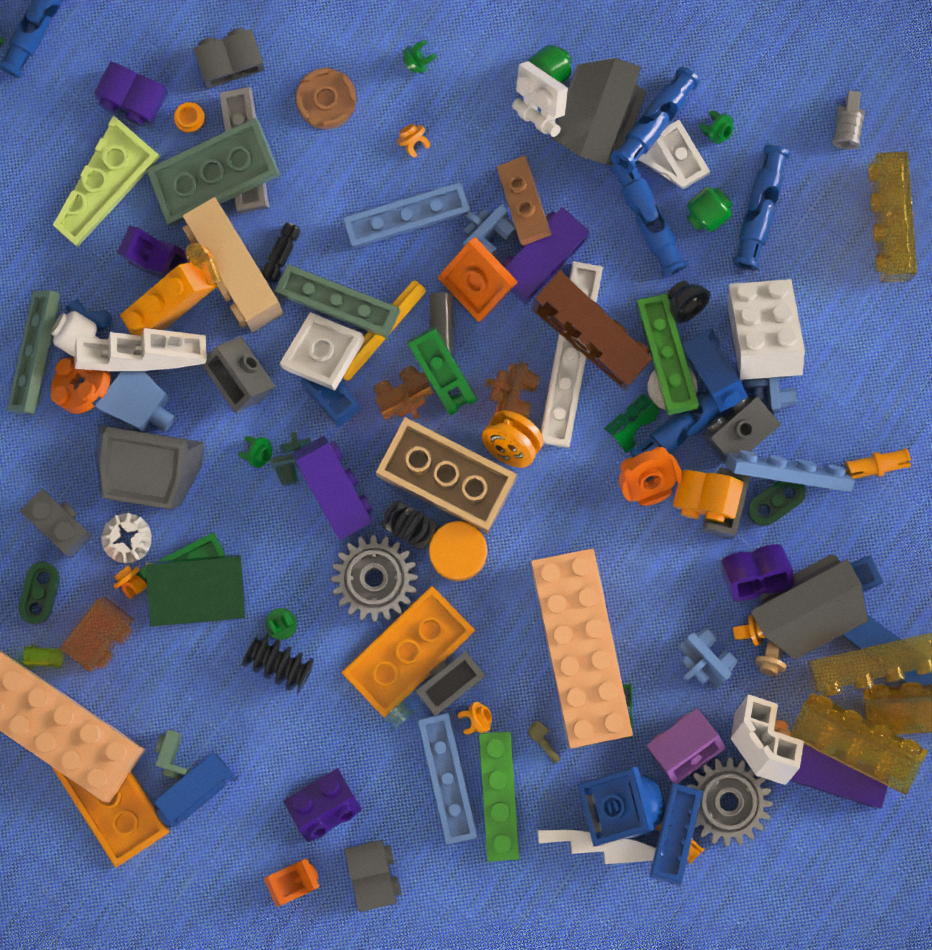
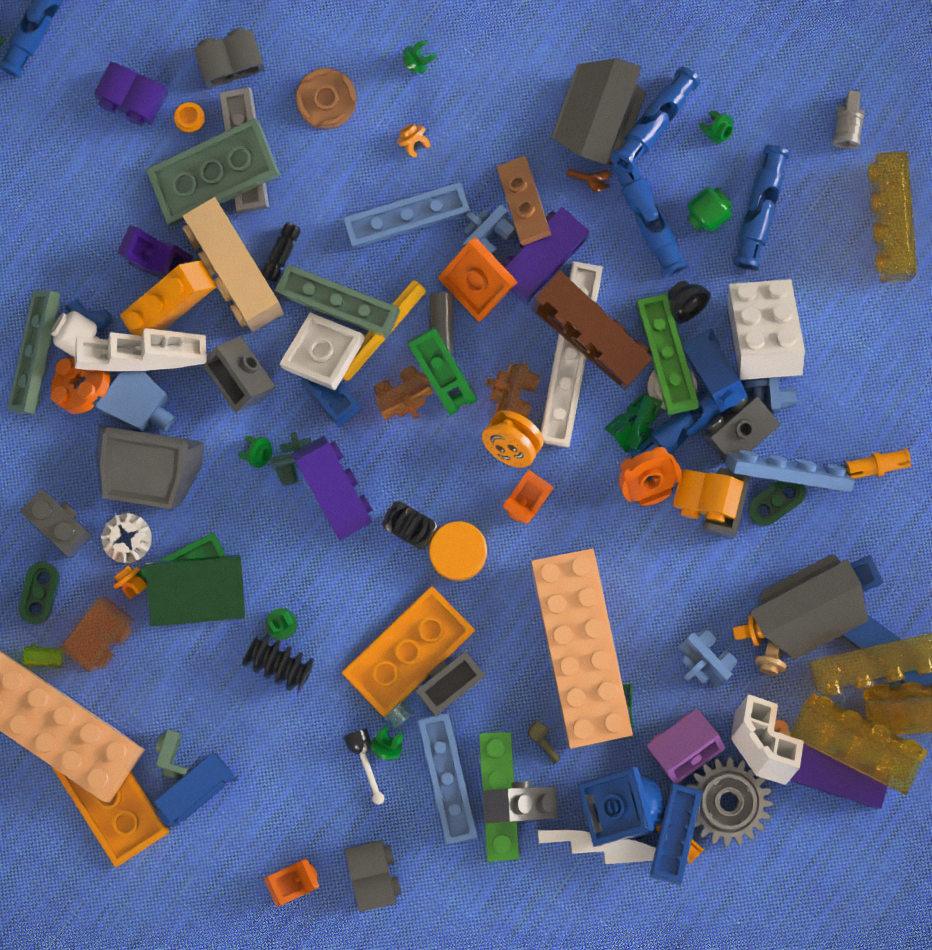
yellowish green wing [53,115,160,248] -> none
clear yellow arm [185,243,222,285] -> none
dark purple bracket [283,768,362,842] -> none
light grey gear [331,535,418,623] -> none
tan brick [376,417,517,534] -> none
light orange plate [457,702,492,735] -> none
white plate [512,61,568,137] -> none
green head [528,45,572,83] -> none
white wing [638,120,710,189] -> none
dark purple brick [721,544,794,601] -> none
none -> hinge [343,728,385,805]
none -> green plate [370,725,403,760]
none -> dark grey brick [482,781,558,823]
none -> orange bracket [502,469,555,524]
none -> dark orange hand [567,169,612,192]
none -> green piece [625,394,663,450]

